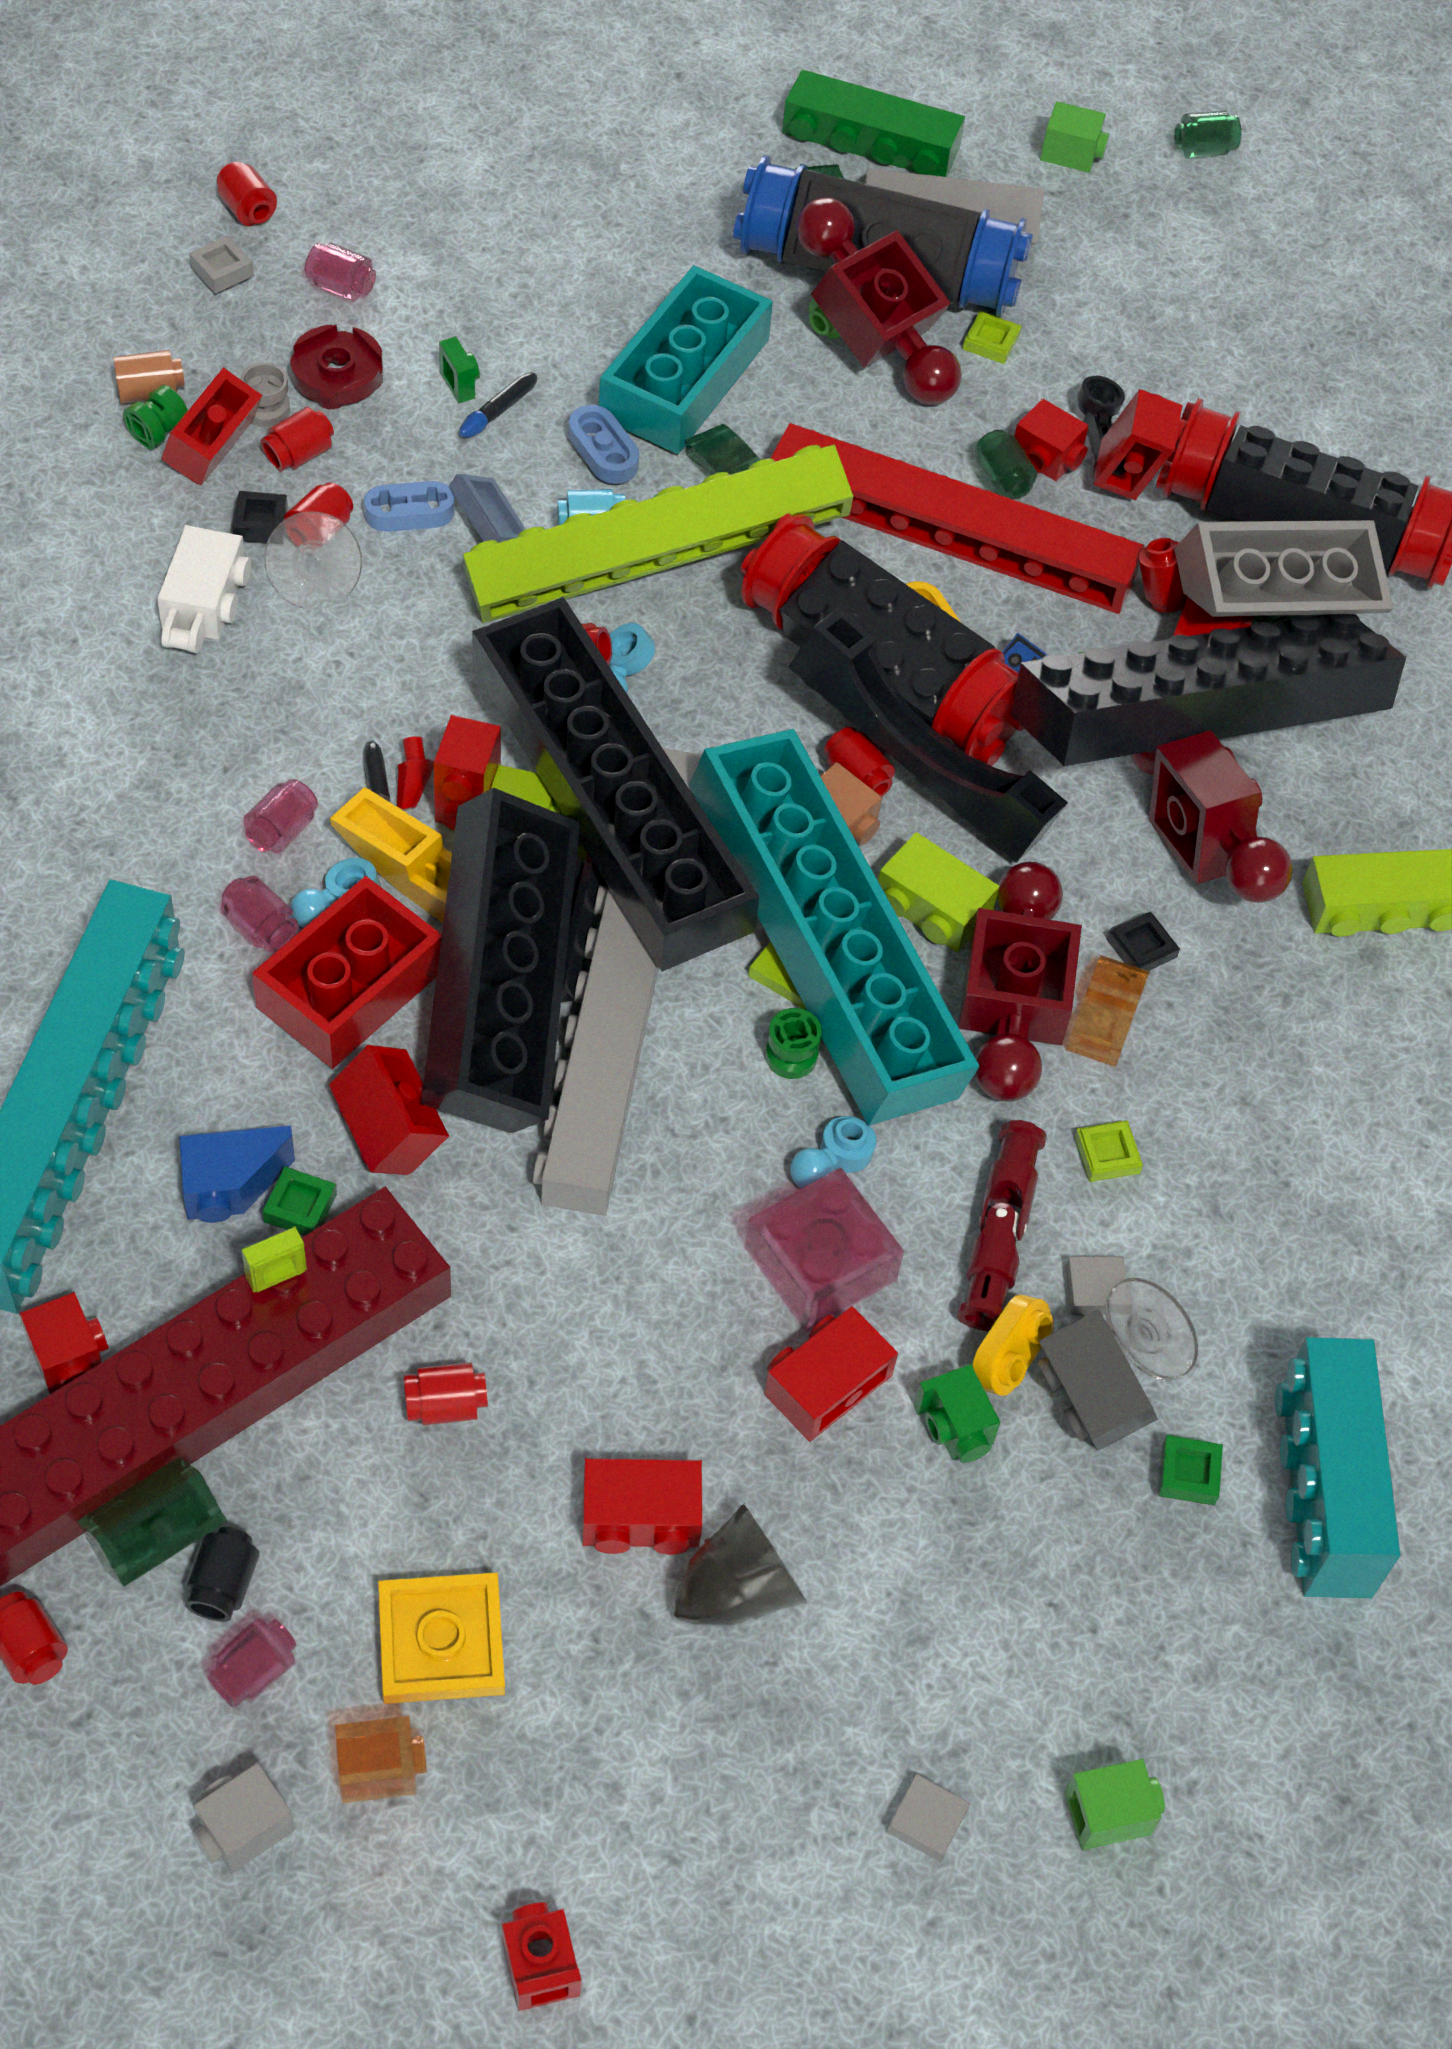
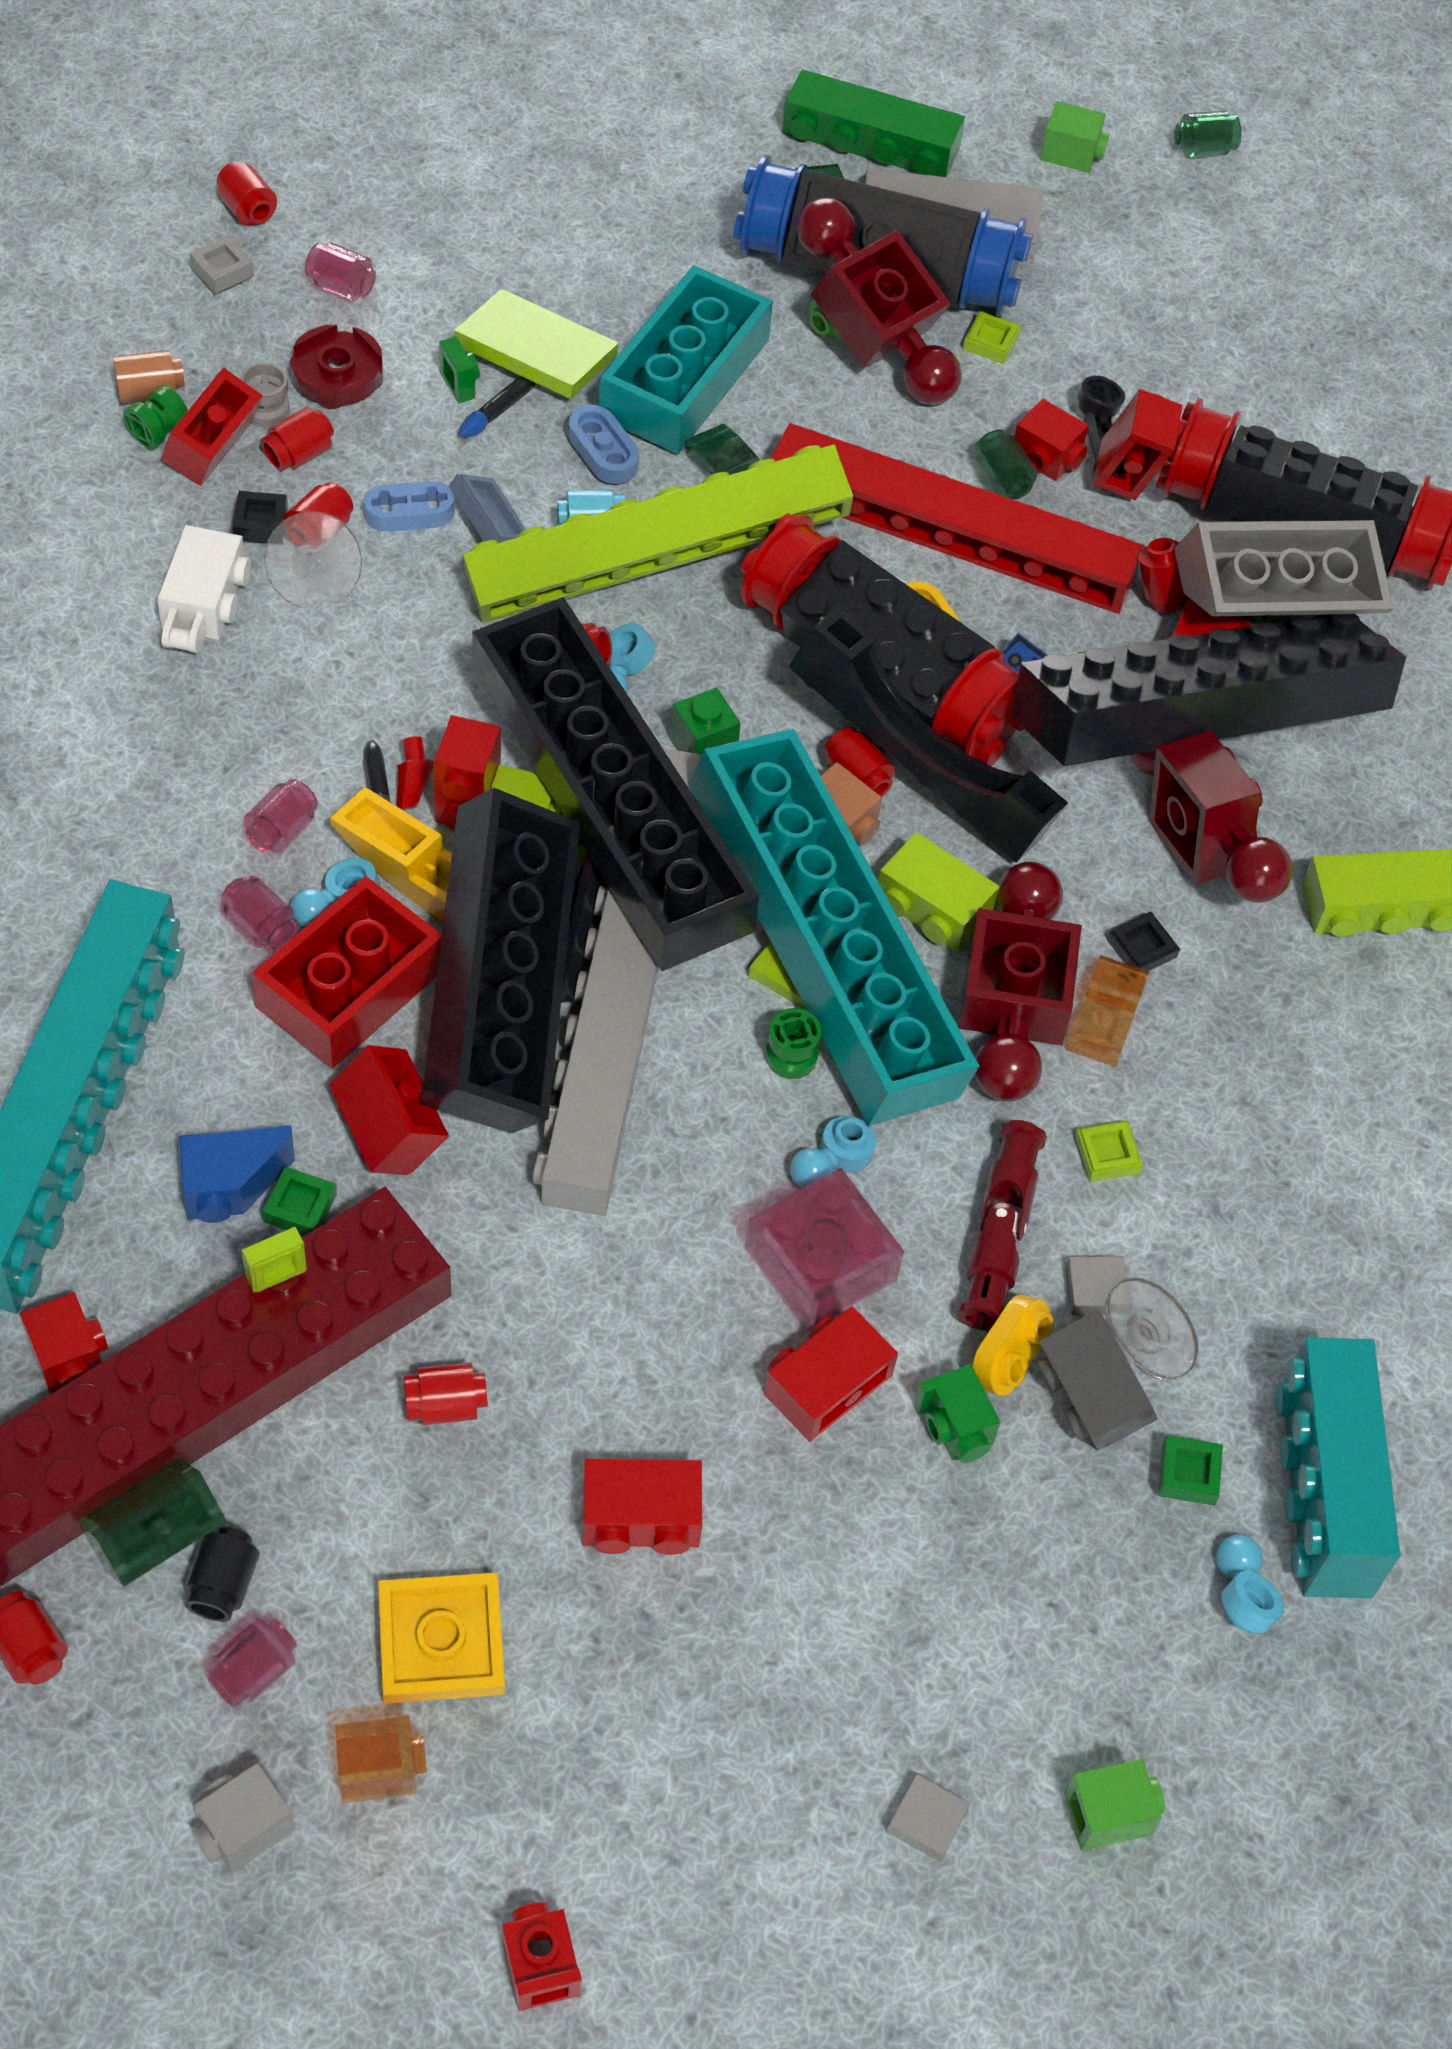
clear smoke helmet [673,1504,808,1626] -> none
none -> tile [453,289,619,399]
none -> green brick [670,687,741,756]
none -> medium azure plate [1216,1535,1284,1633]

